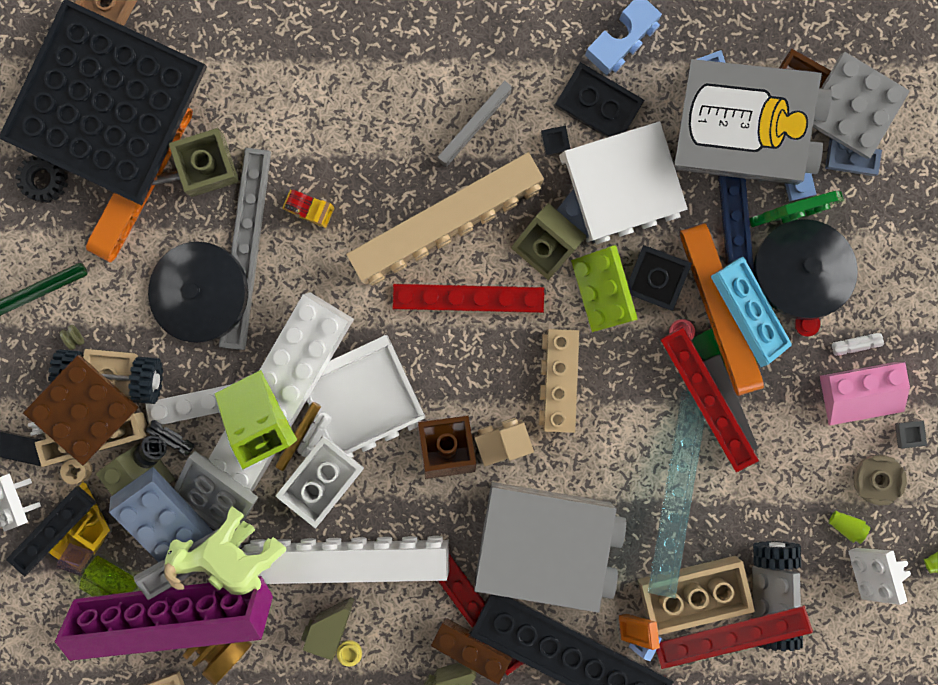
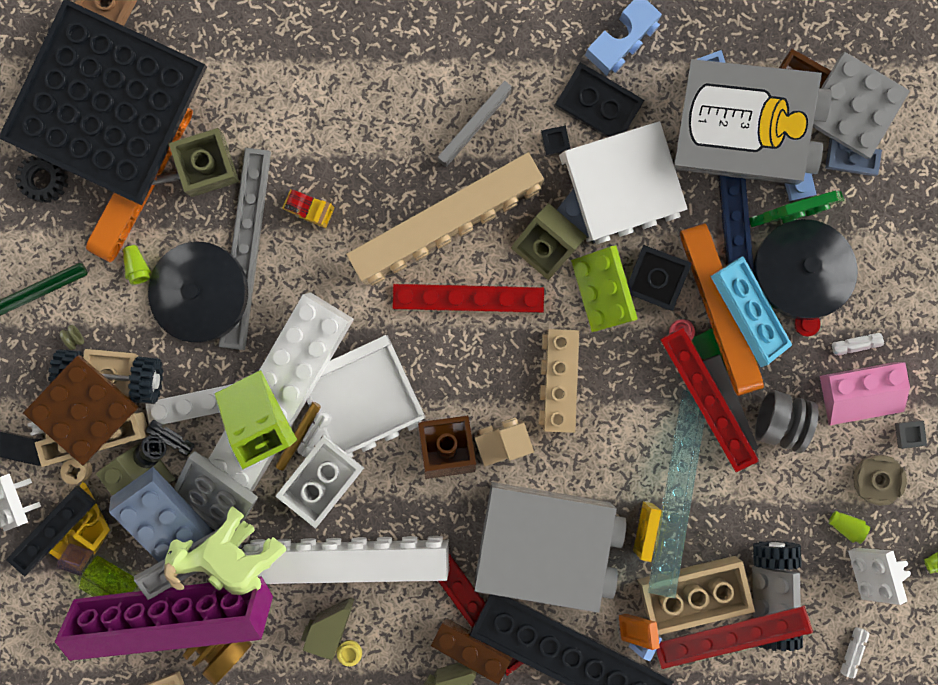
none -> lime cone [122,245,151,285]
none -> yellow plate [633,501,662,562]
none -> flat silver wheel [755,390,819,453]
none -> white axle [840,627,869,678]

